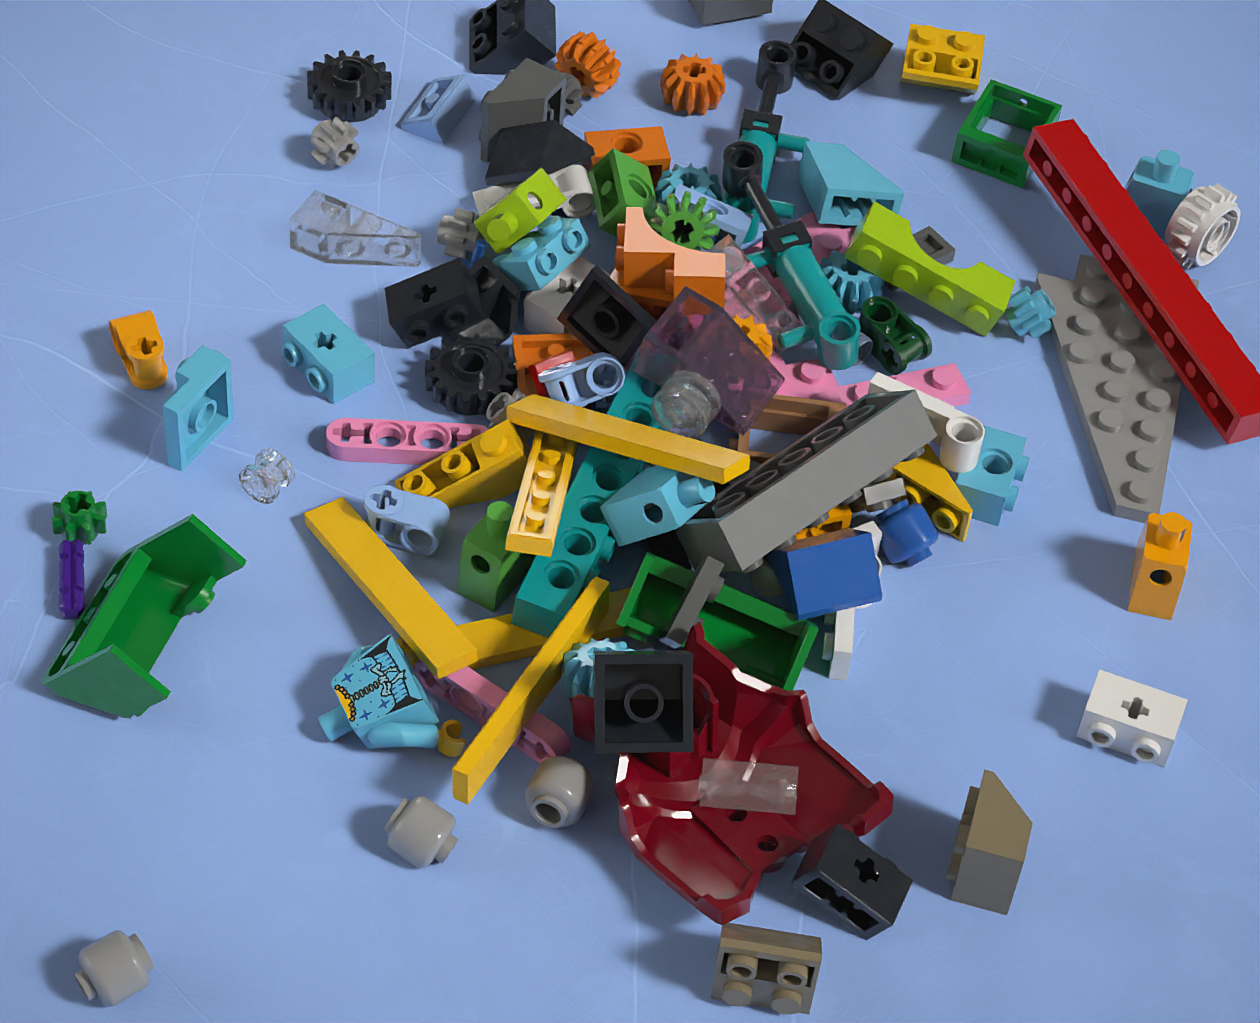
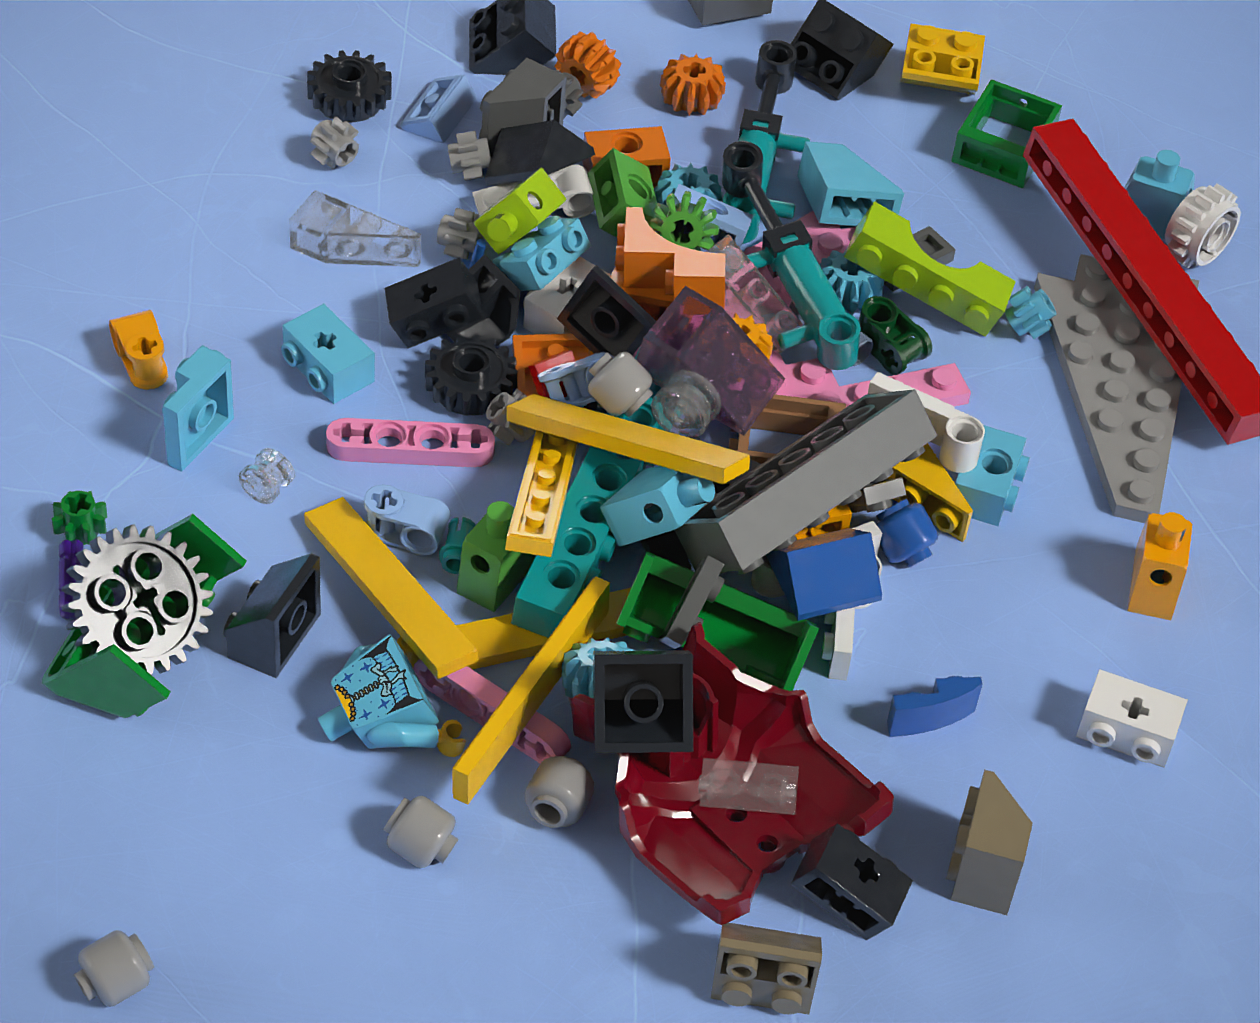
yellow slope [394,419,531,508] -> none
none -> gear [61,524,213,675]
none -> black slope [223,553,321,678]
none -> teal pin [438,517,476,574]
none -> light grey gear [448,131,491,181]
none -> light grey head [588,352,653,417]
none -> blue slope [887,676,982,737]

